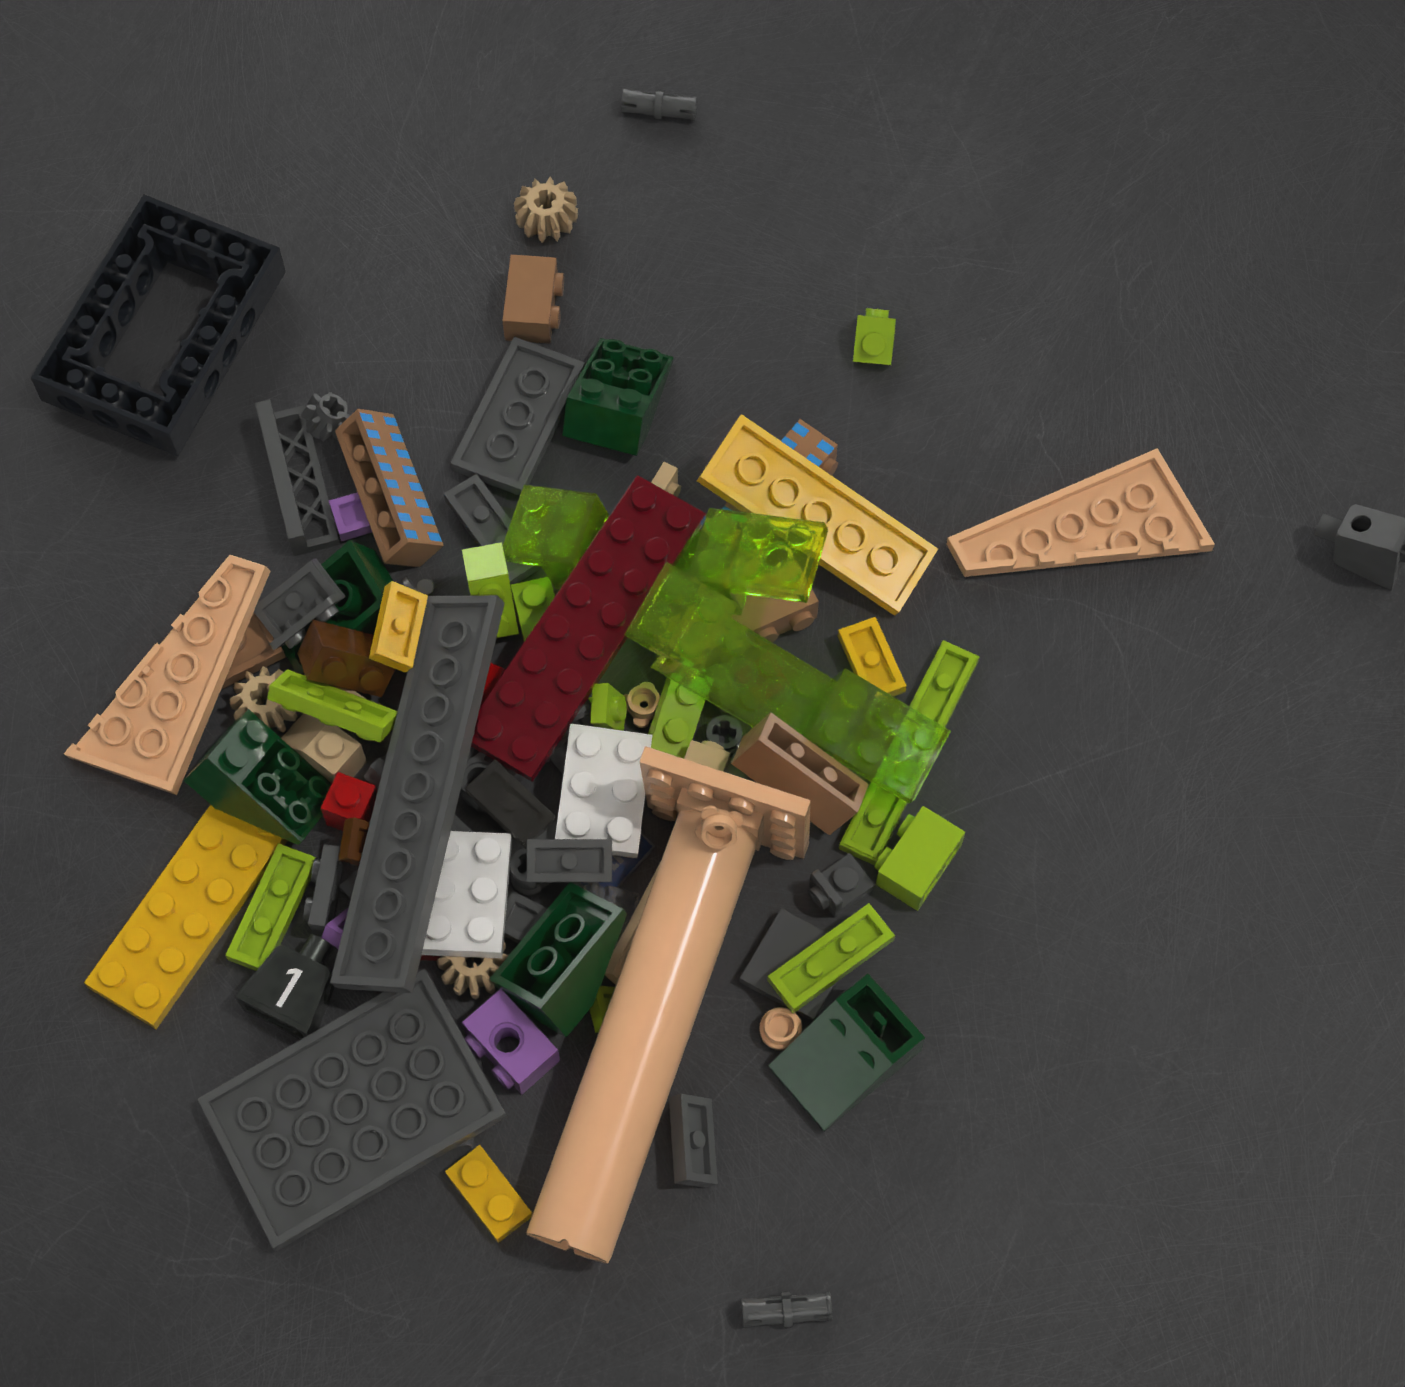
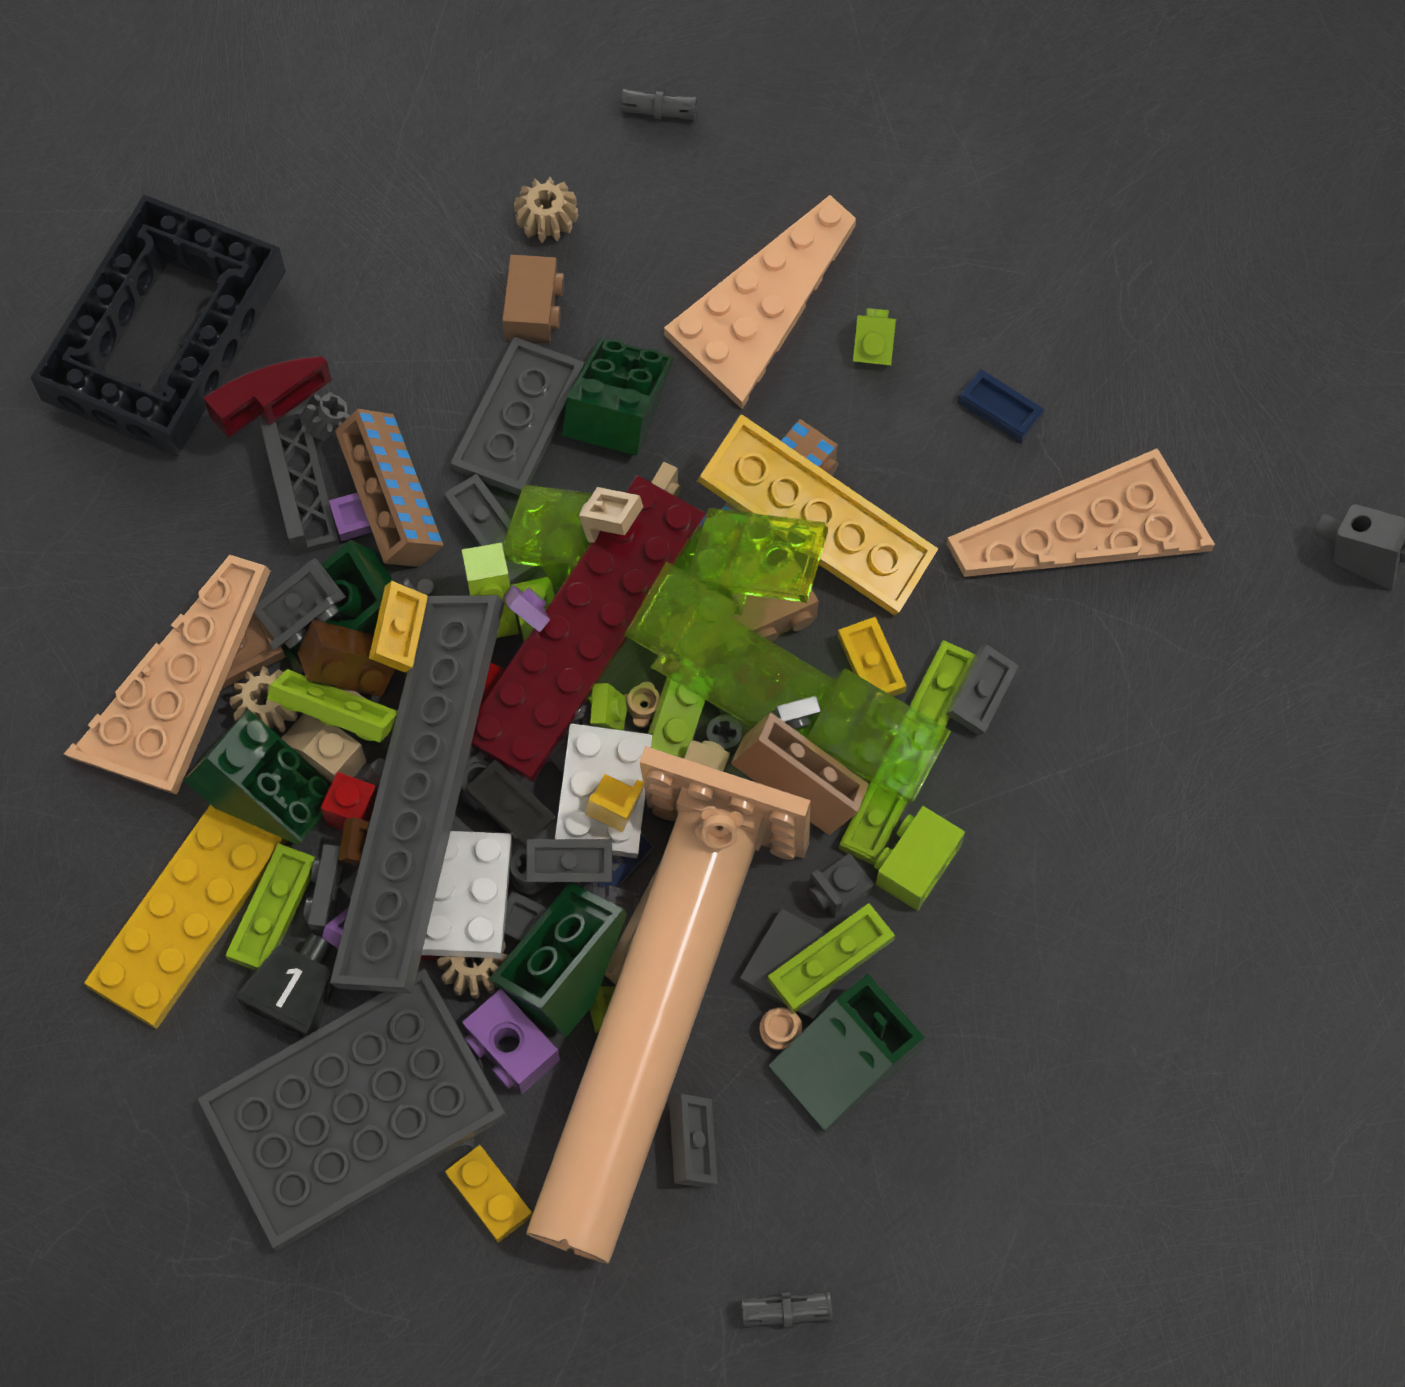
none -> dark red slope [203,356,332,438]
none -> medium lavender plate [503,584,550,632]
none -> tan bracket [579,487,643,543]
none -> yellow panel [585,773,645,832]
none -> light nougat wing [664,195,856,409]
none -> plate [768,696,821,731]
none -> dark grey plate [945,644,1019,736]
none -> dark blue tile [957,369,1044,443]

